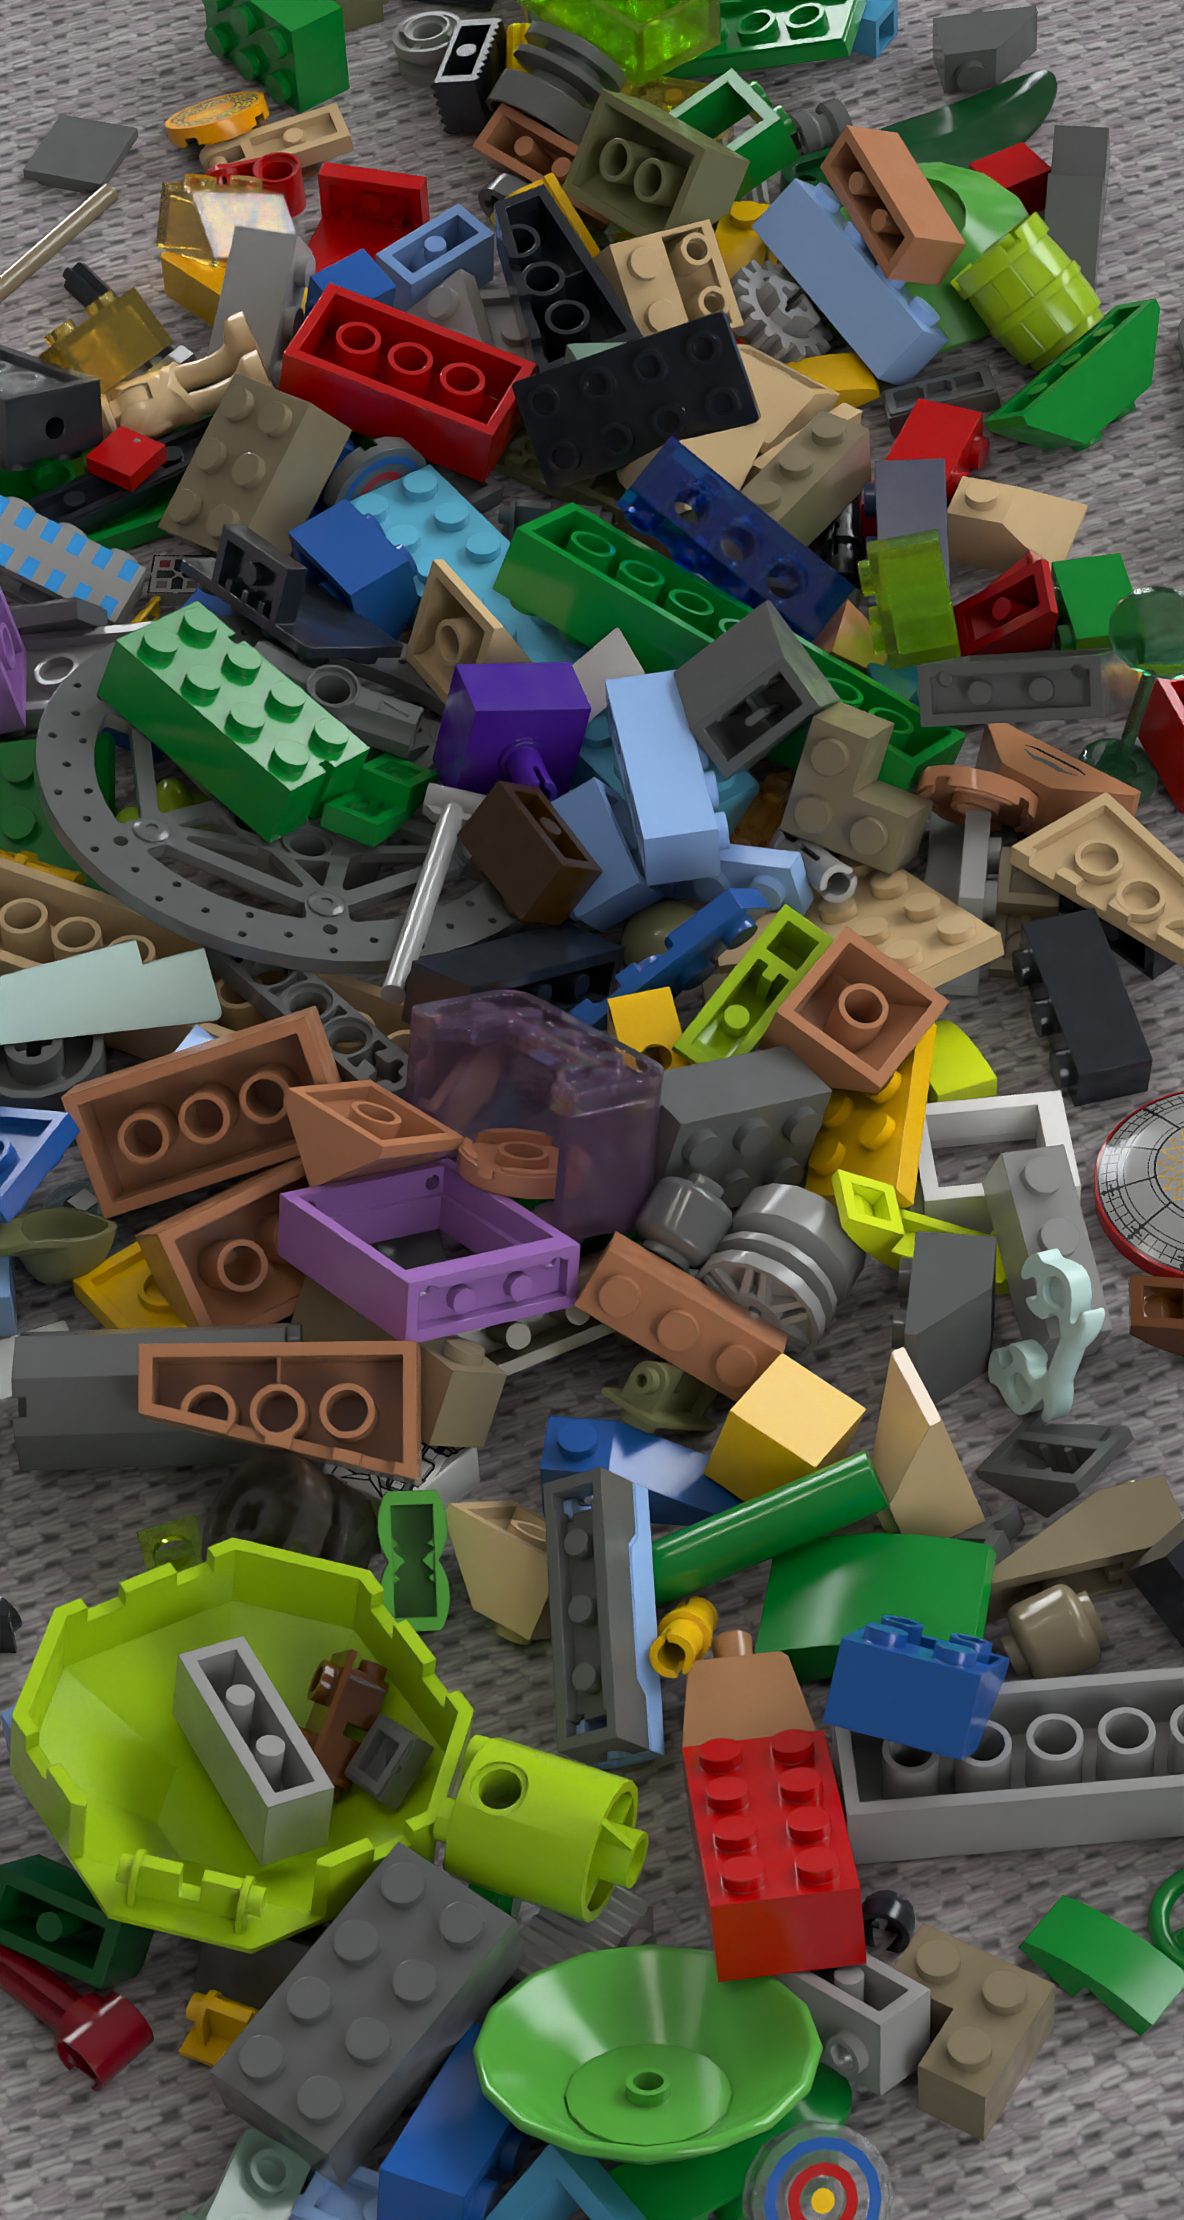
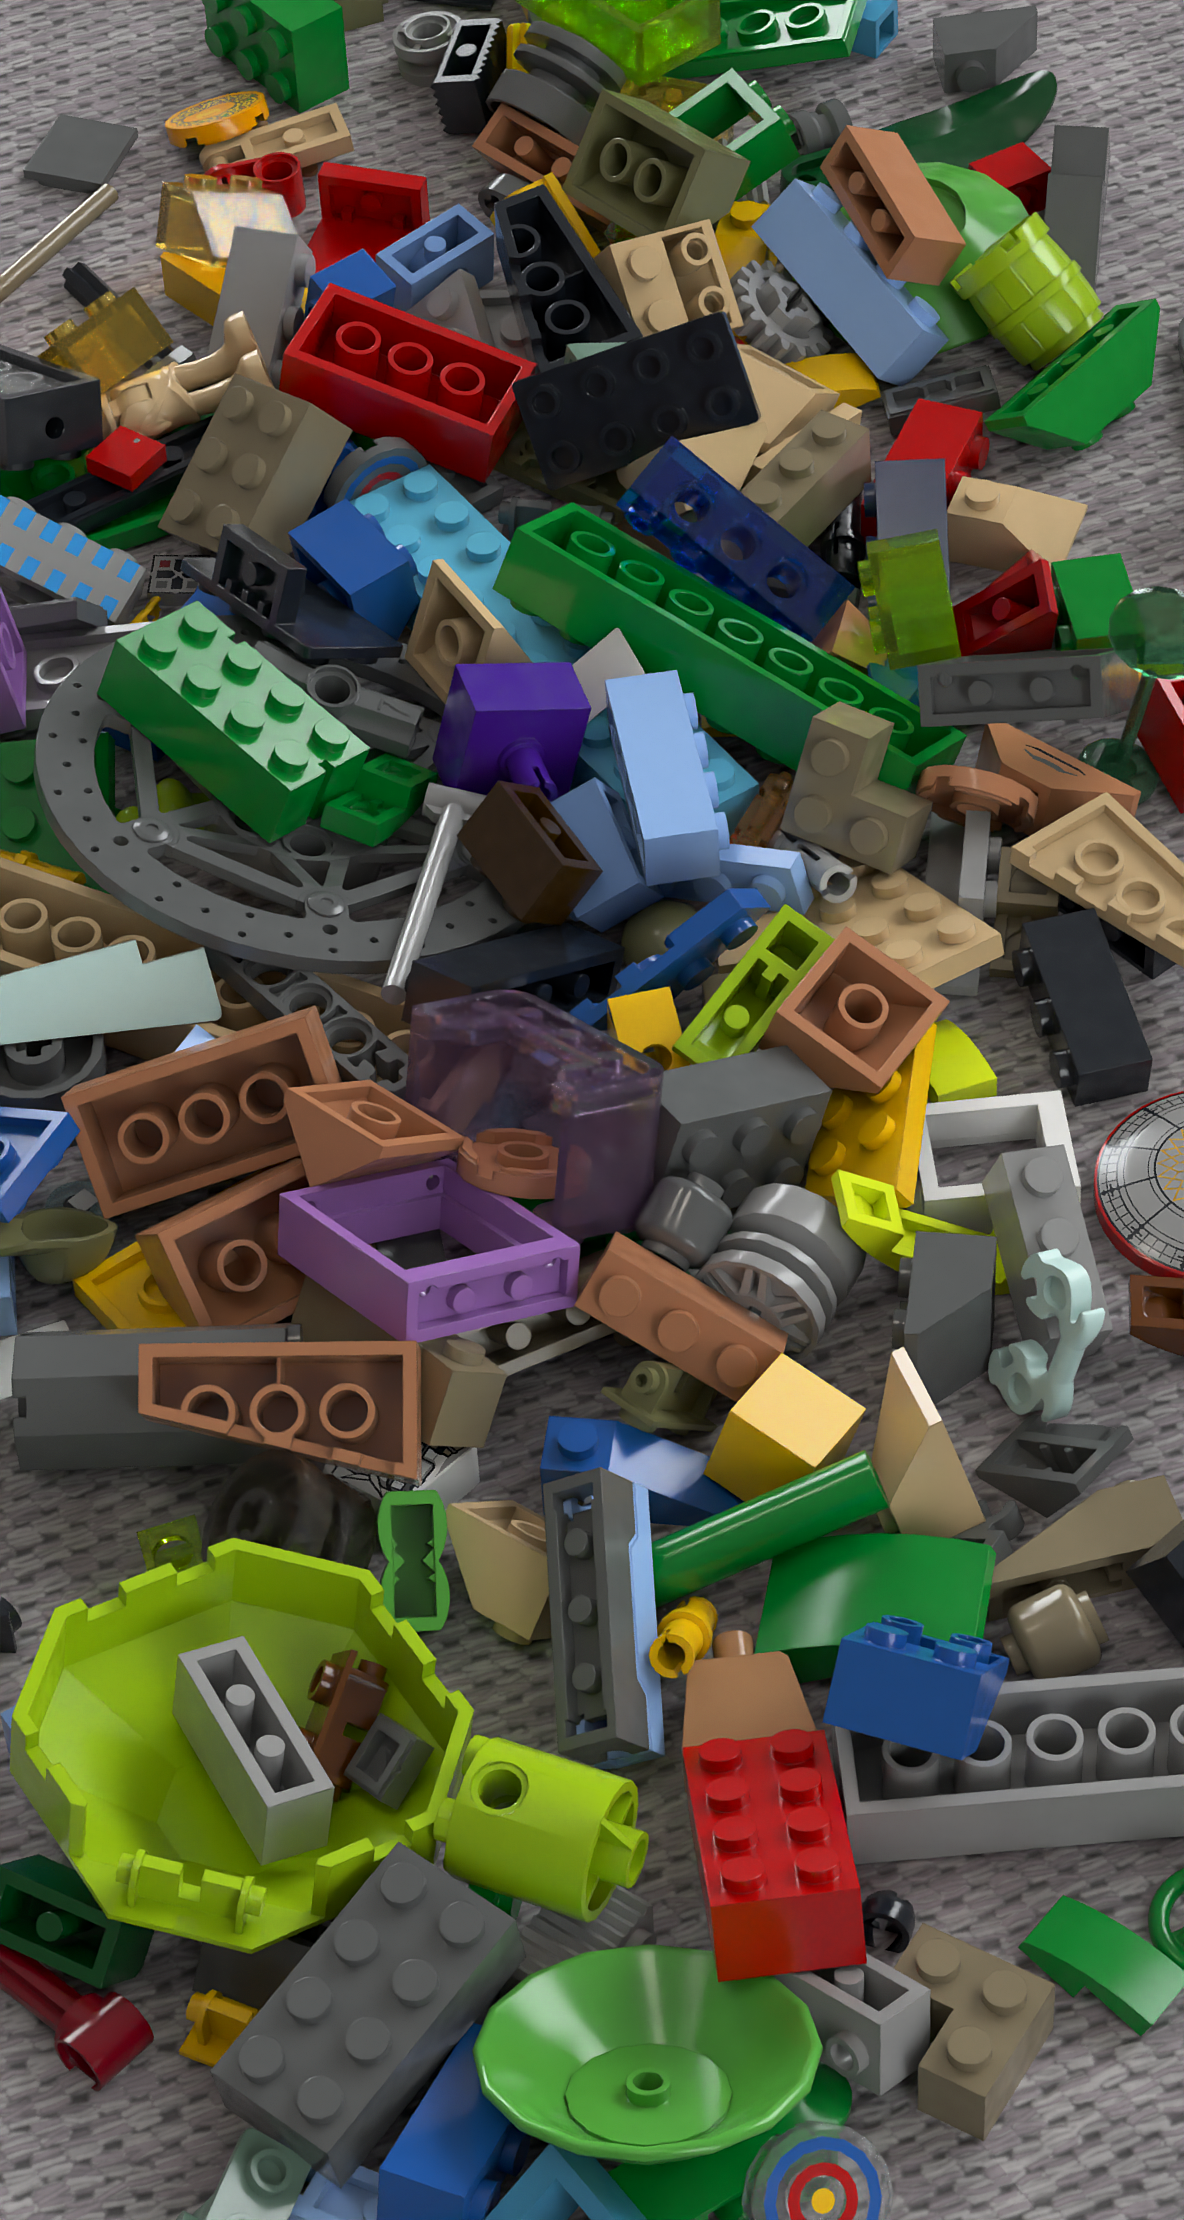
dark grey slope [673,600,841,779] -> none

